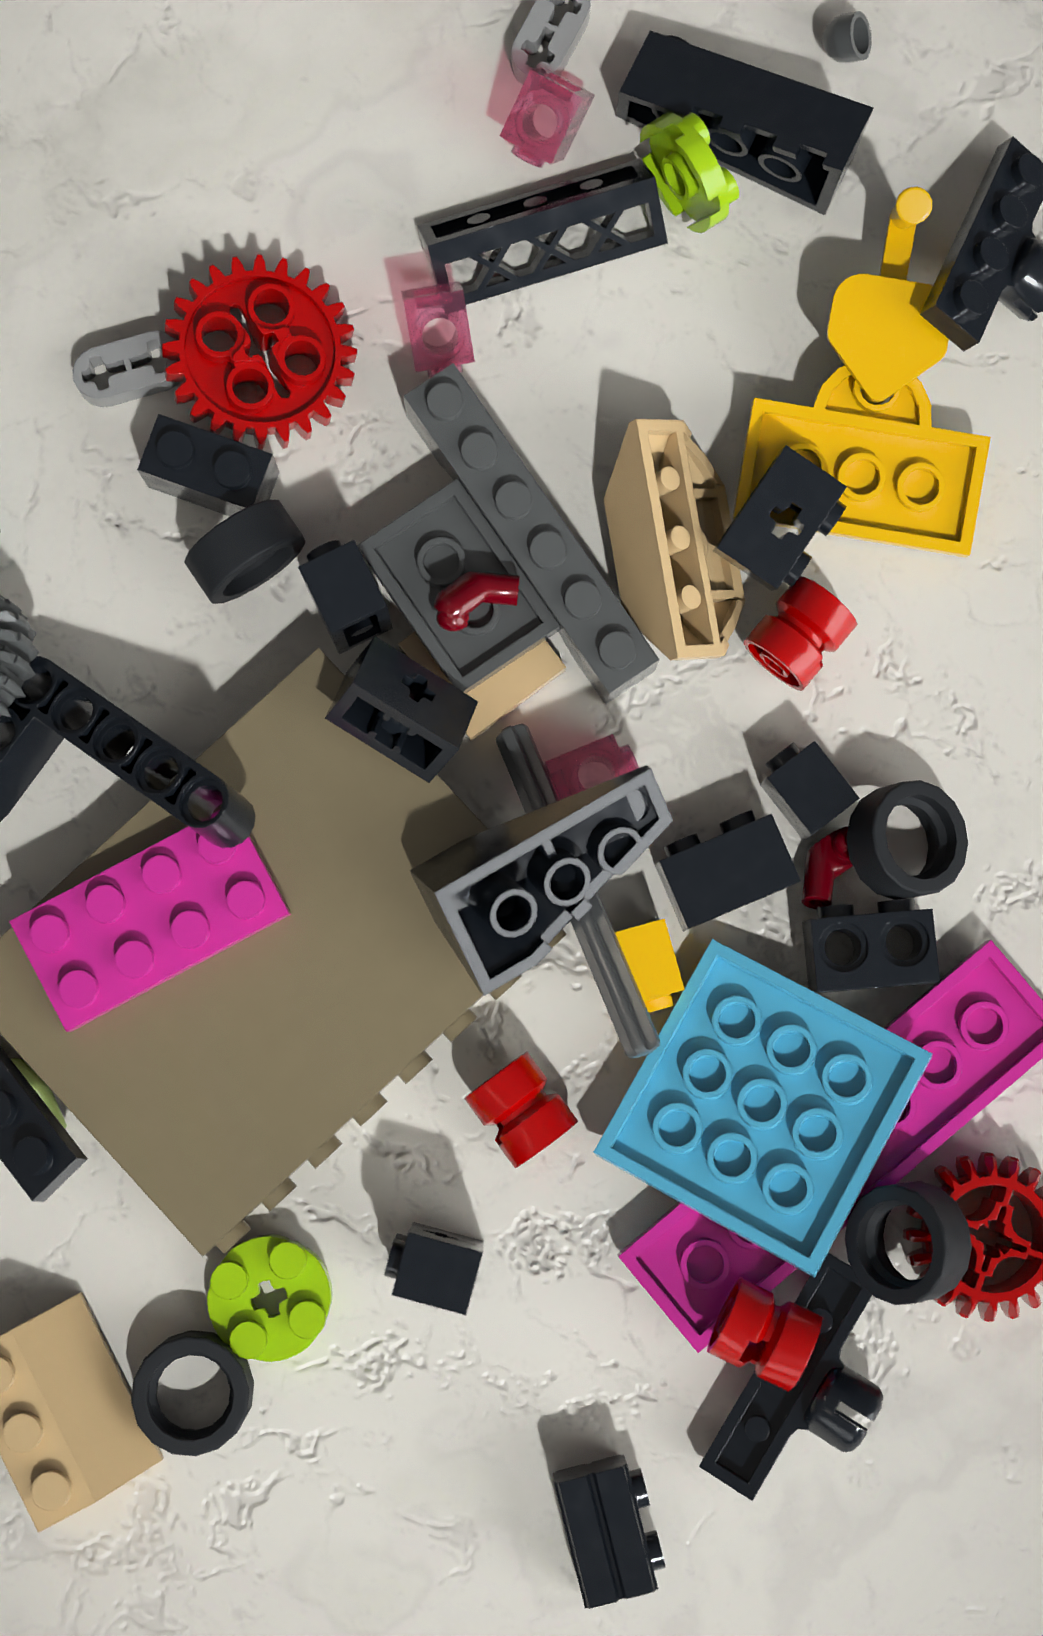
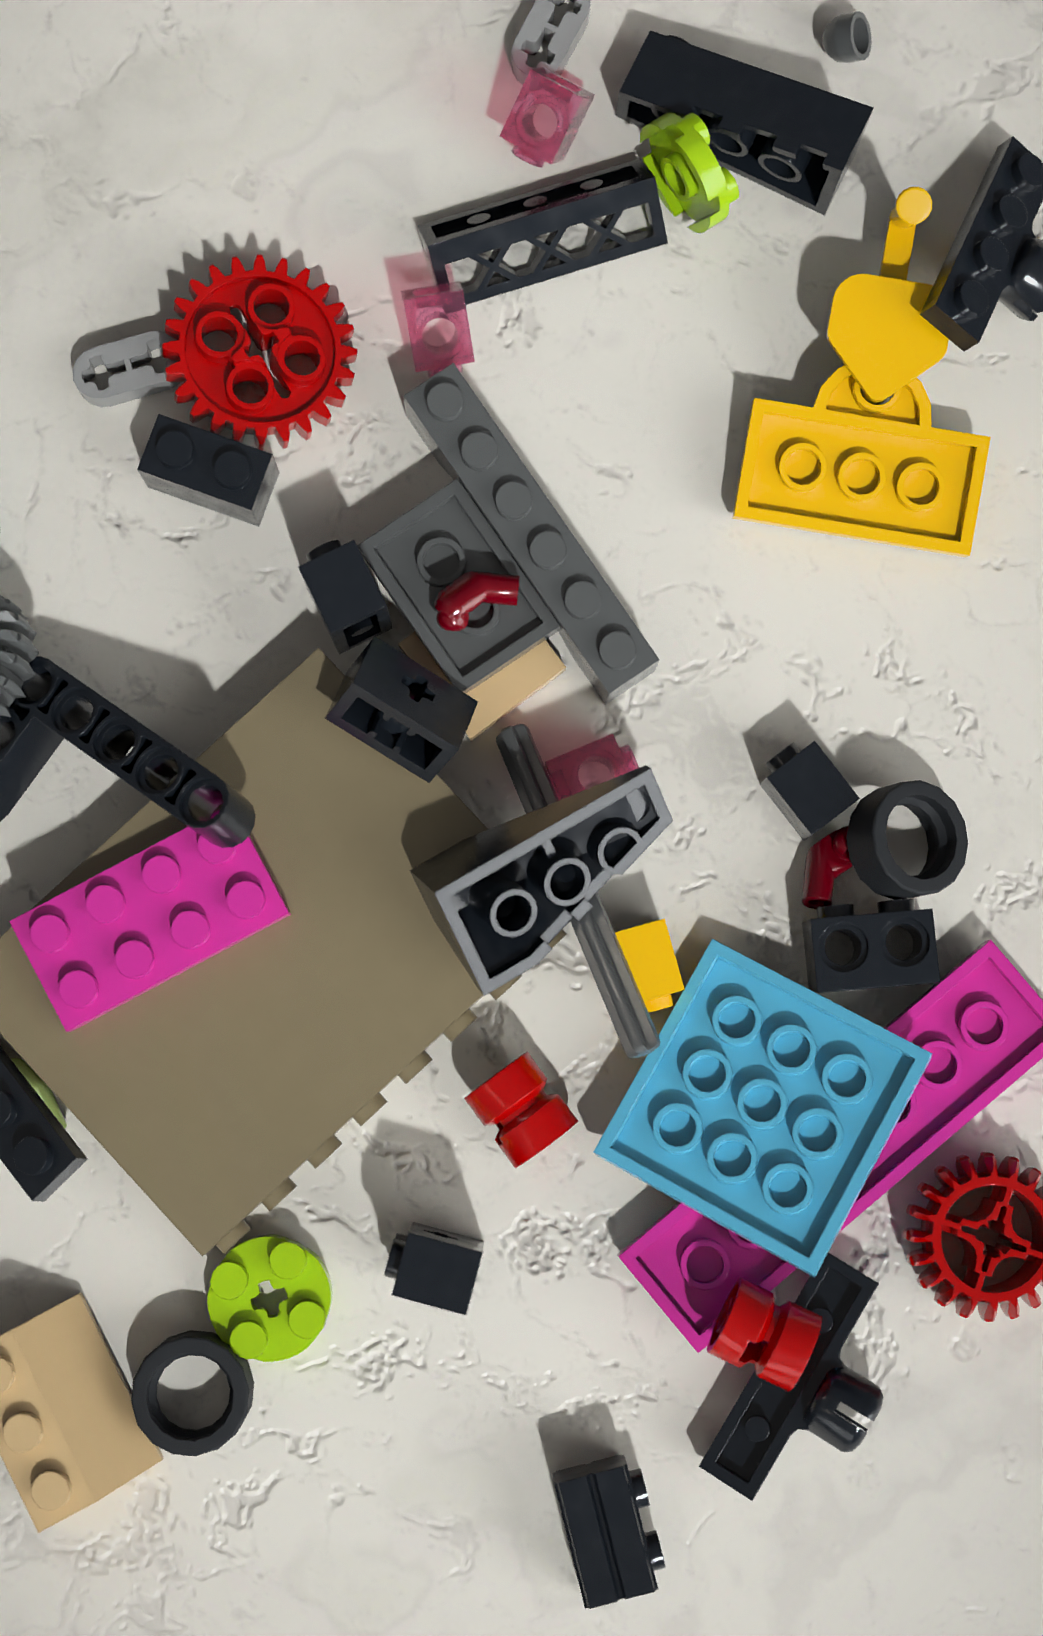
black tyre [184,499,306,604] -> none
tan wedge [603,419,745,661] -> none
black brick [655,810,801,932] -> none
black brick [713,445,847,591] -> none
red wheel [743,576,858,691] -> none
black tyre [845,1181,972,1305] -> none

